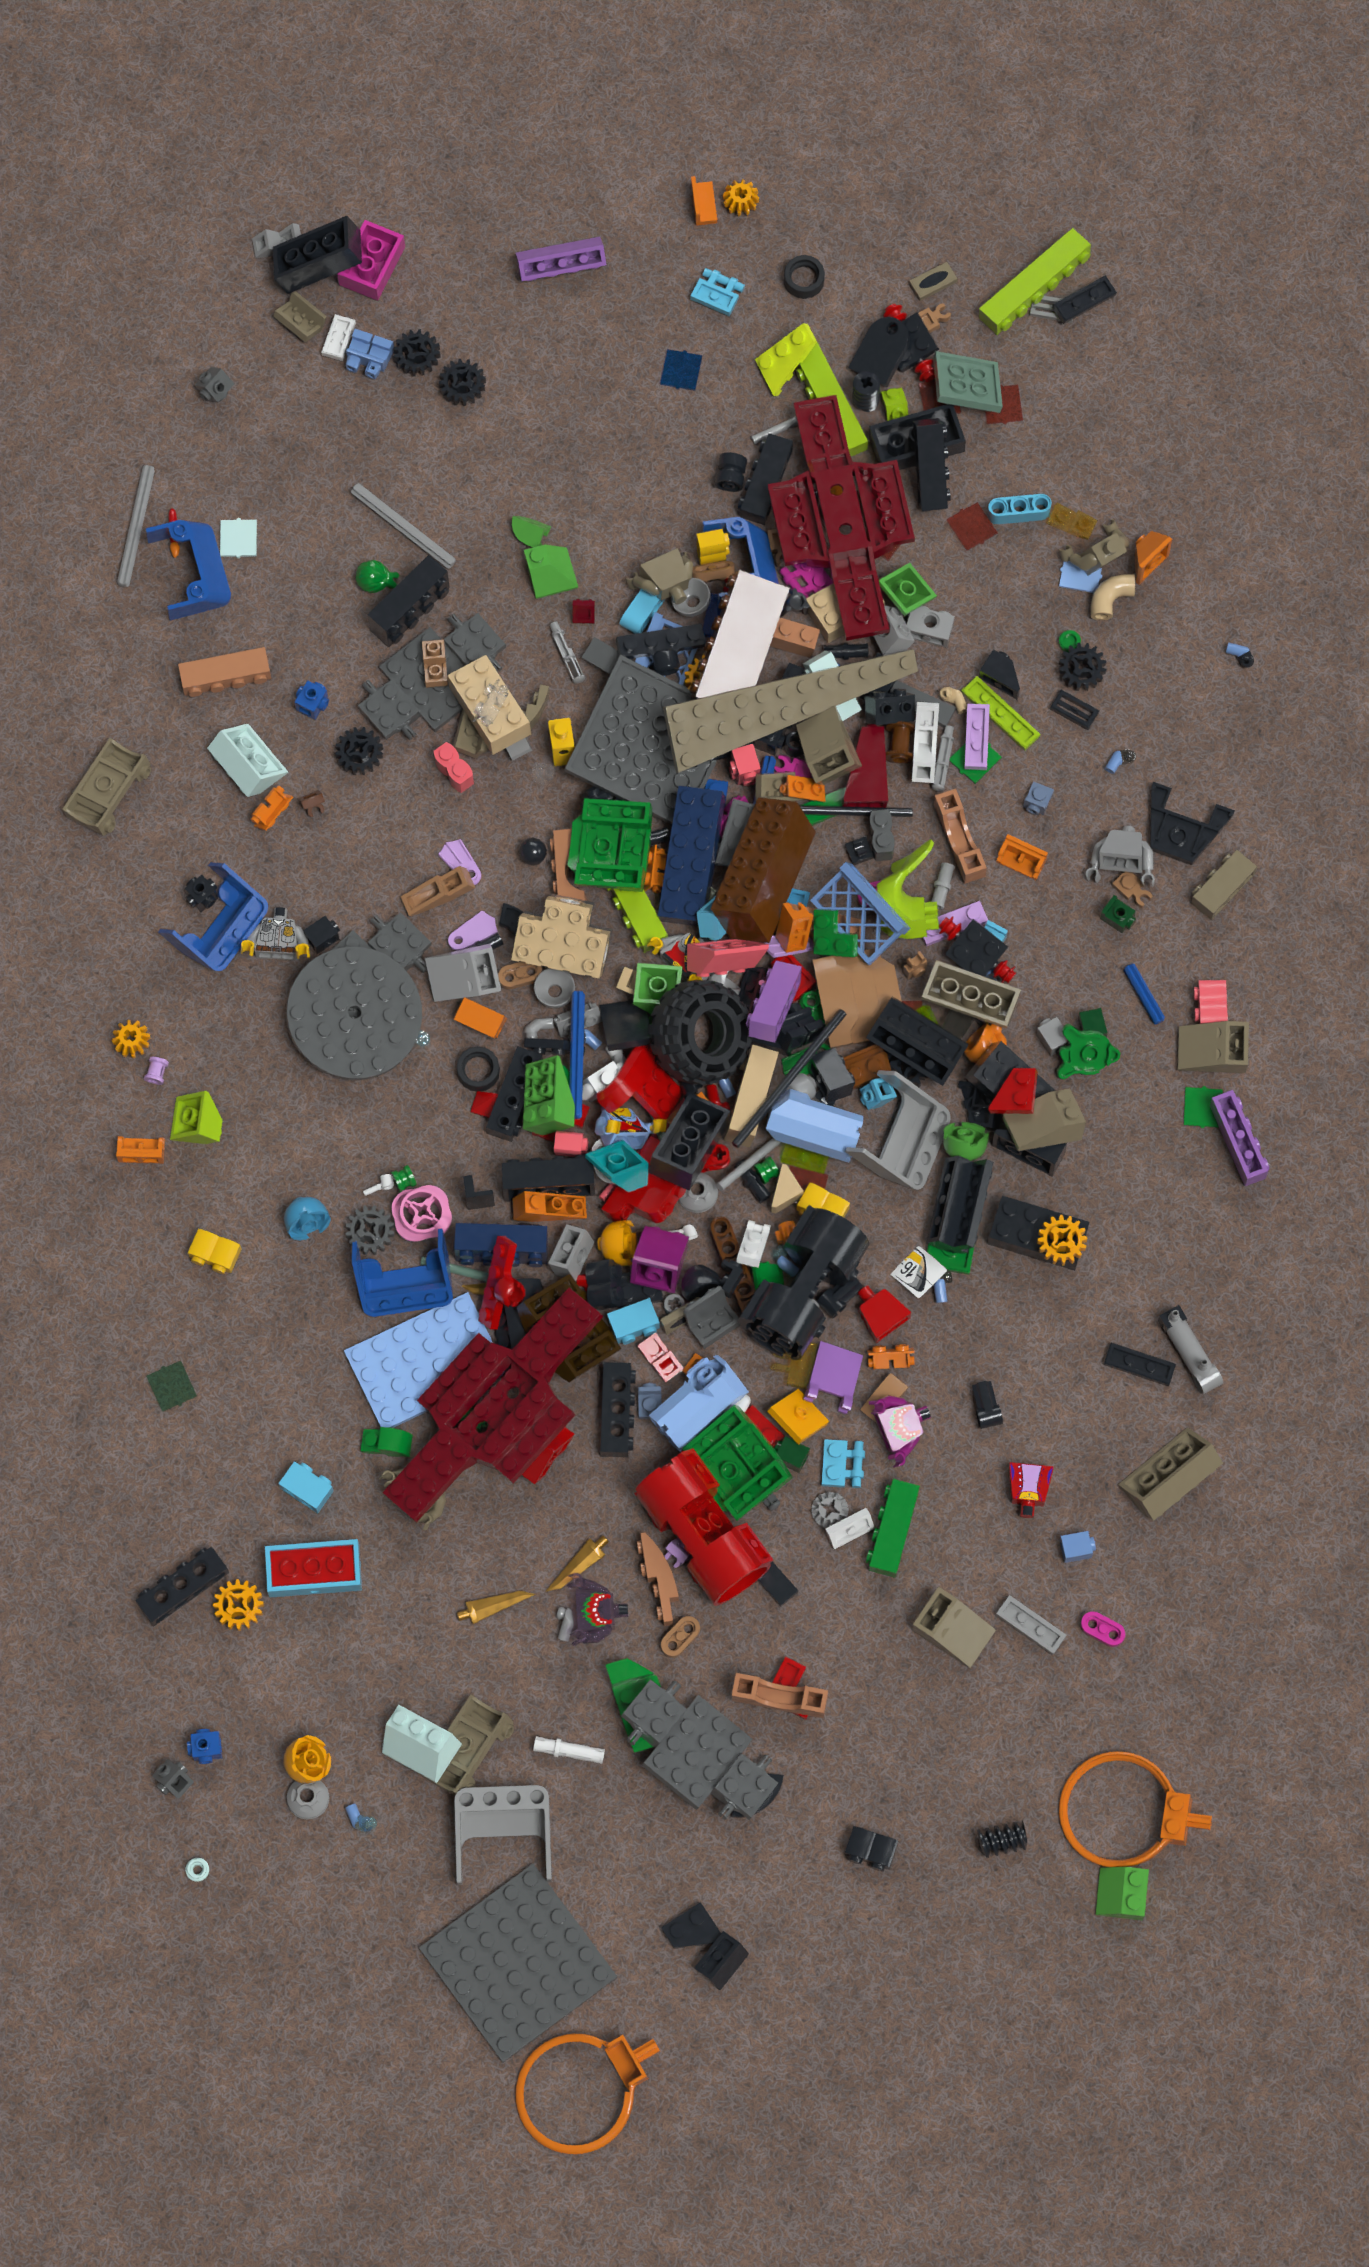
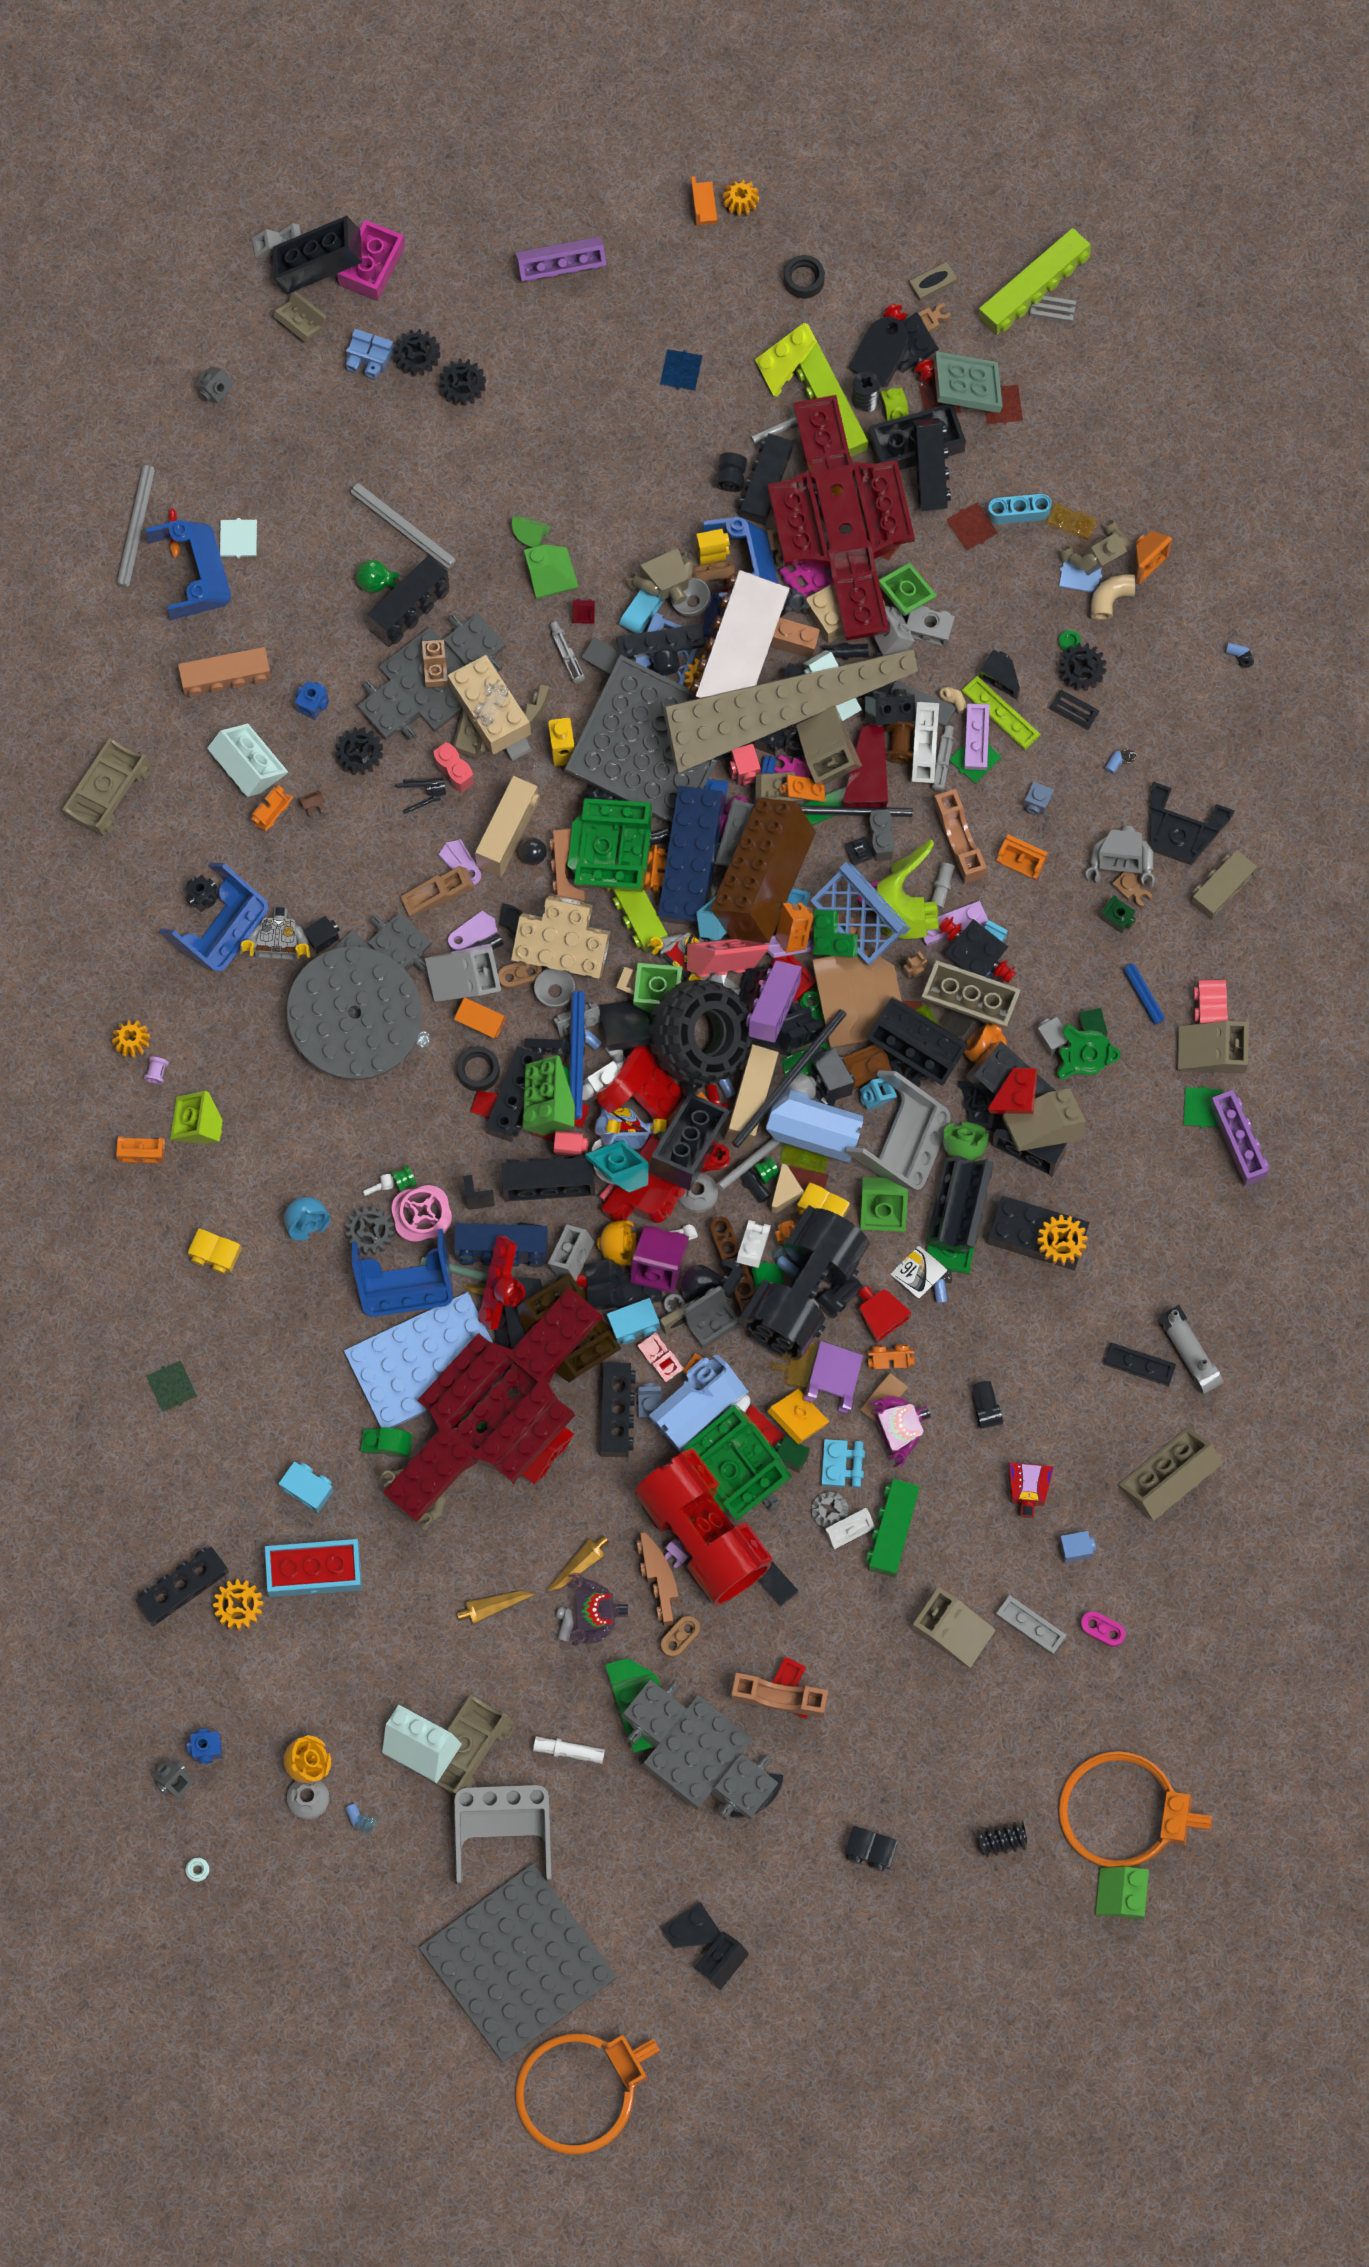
white plate [322,314,356,361] -> none
orange slope [512,1191,587,1222] -> none
light grey arm [524,1017,554,1039] -> none
medium azure plate [690,268,745,316] -> none
black tile [1052,275,1117,324] -> none
none -> black plant [395,777,446,814]
none -> tan brick [475,776,540,877]
none -> bright green slope [860,1177,908,1232]

